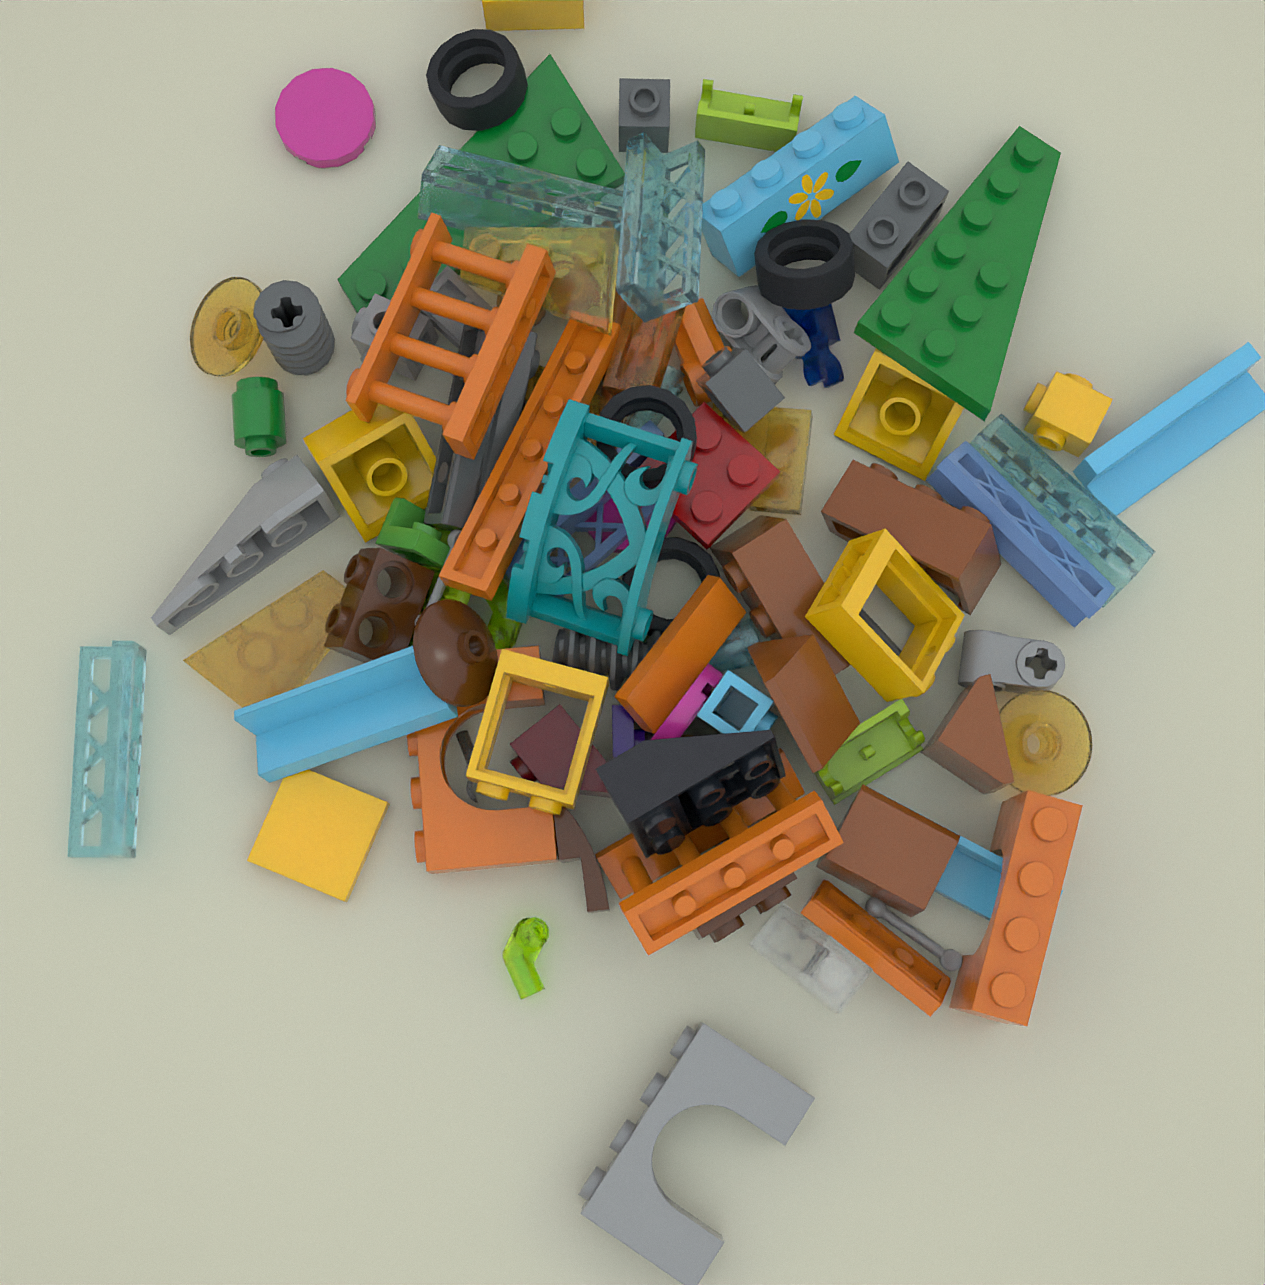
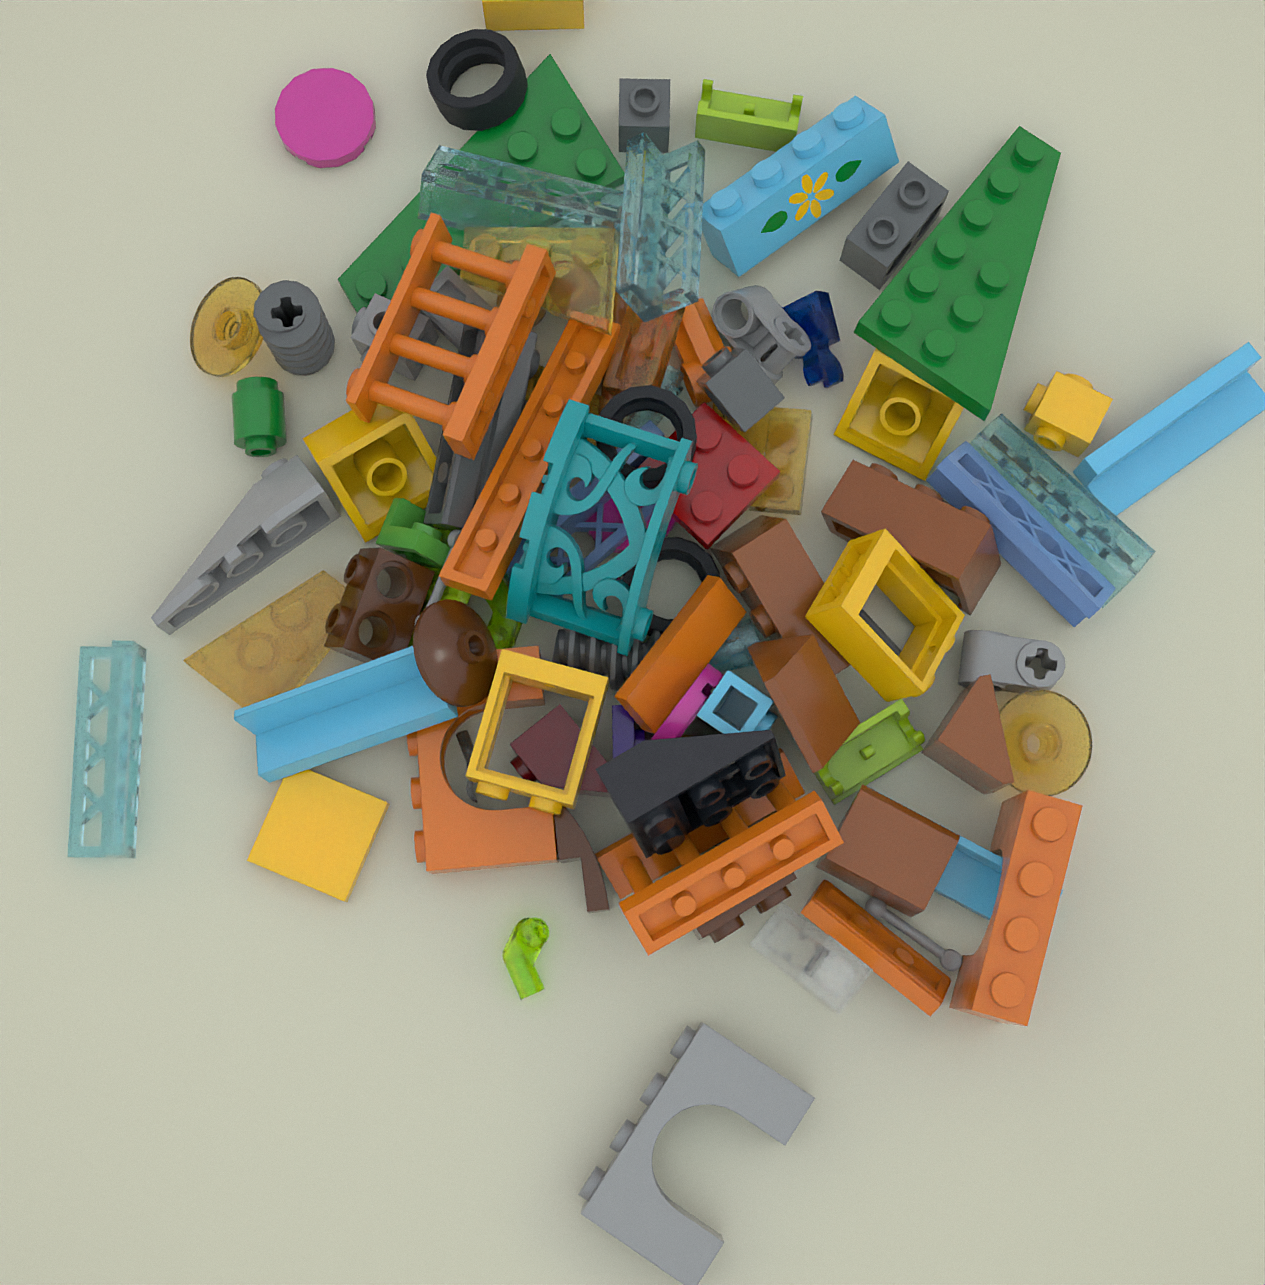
black tyre [754,219,855,310] -> none

